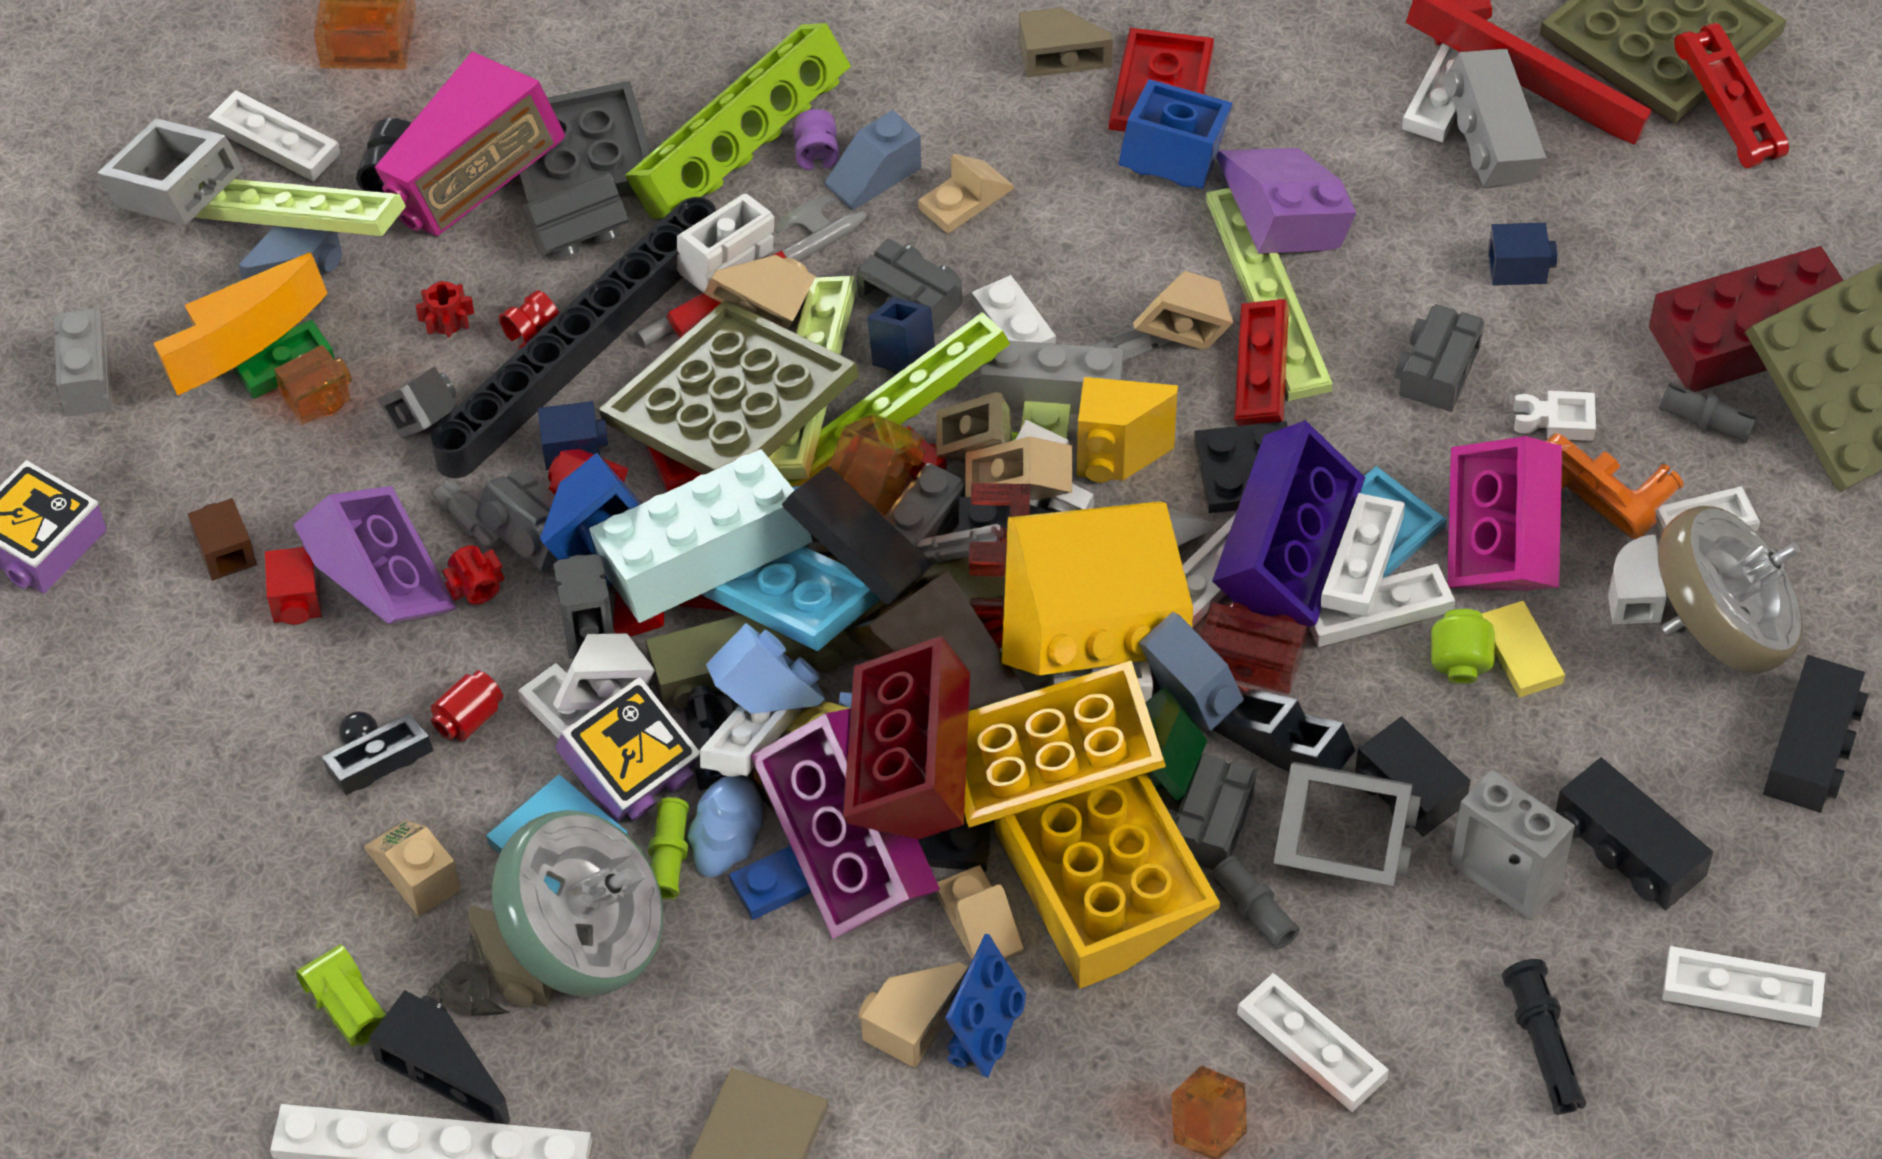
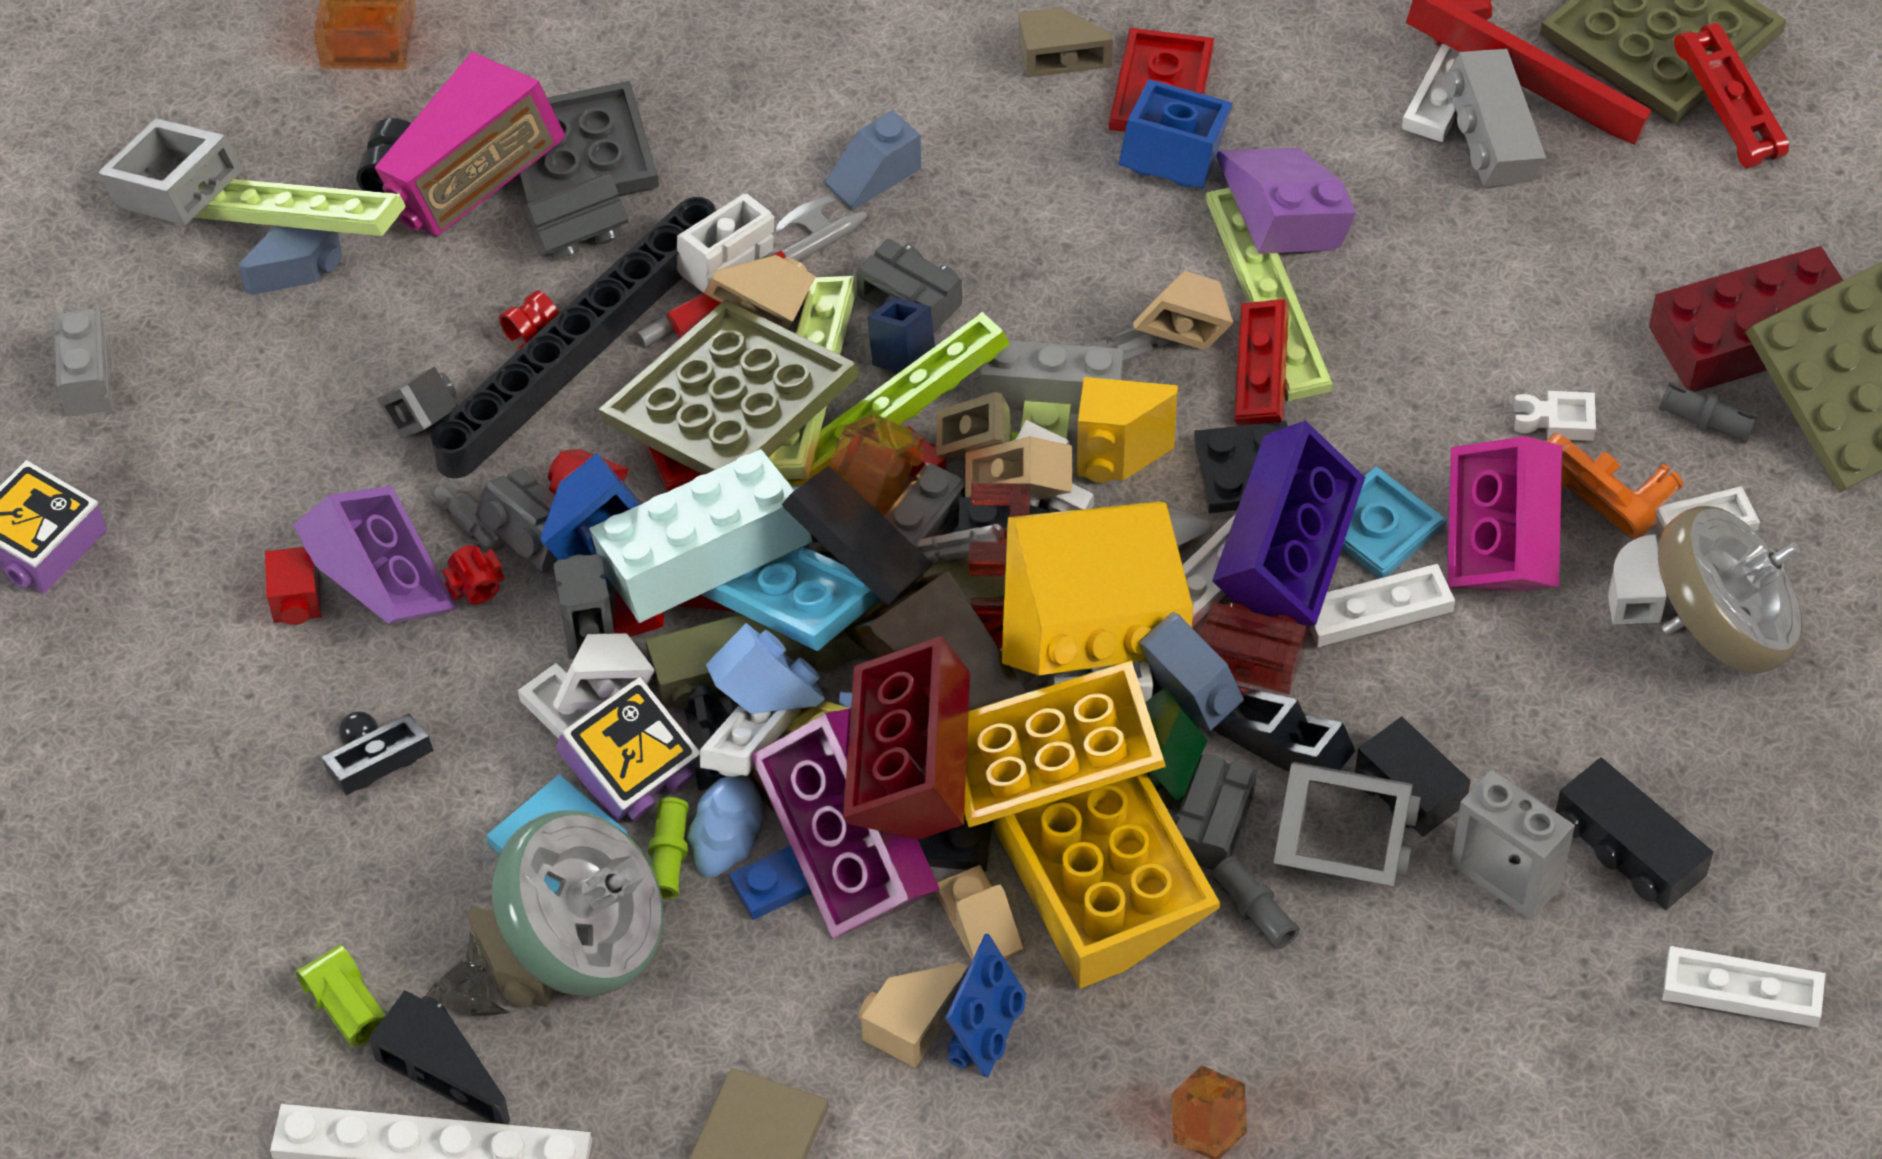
light orange slope [153,252,328,396] -> none
reddish brown brick [187,498,257,581] -> none
white plate [208,90,341,182] -> none
green plate [233,319,335,399] -> none
clear orange brick [274,345,352,425] -> none
tan slope [364,820,461,917] -> none
red gear [416,281,474,338] -> none
red brick [431,670,503,742] -> none
dark blue brick [538,401,608,471] -> none
lime brick [625,23,851,219] -> none
medium lavender wheel [792,109,840,170] -> none
tan slope [918,154,1014,234] -> none
white plate [972,275,1056,344] -> none
white plate [1237,973,1389,1112] -> none
white plate [1321,493,1405,617] -> none
dark grey brick [1395,304,1485,411] -> none
lime head [1431,609,1495,684] -> none
light yellow tile [1482,600,1565,698] -> none
dark blue brick [1488,223,1557,286] -> none
black pin [1502,959,1586,1115] -> none
black brick [1763,655,1869,813] -> none

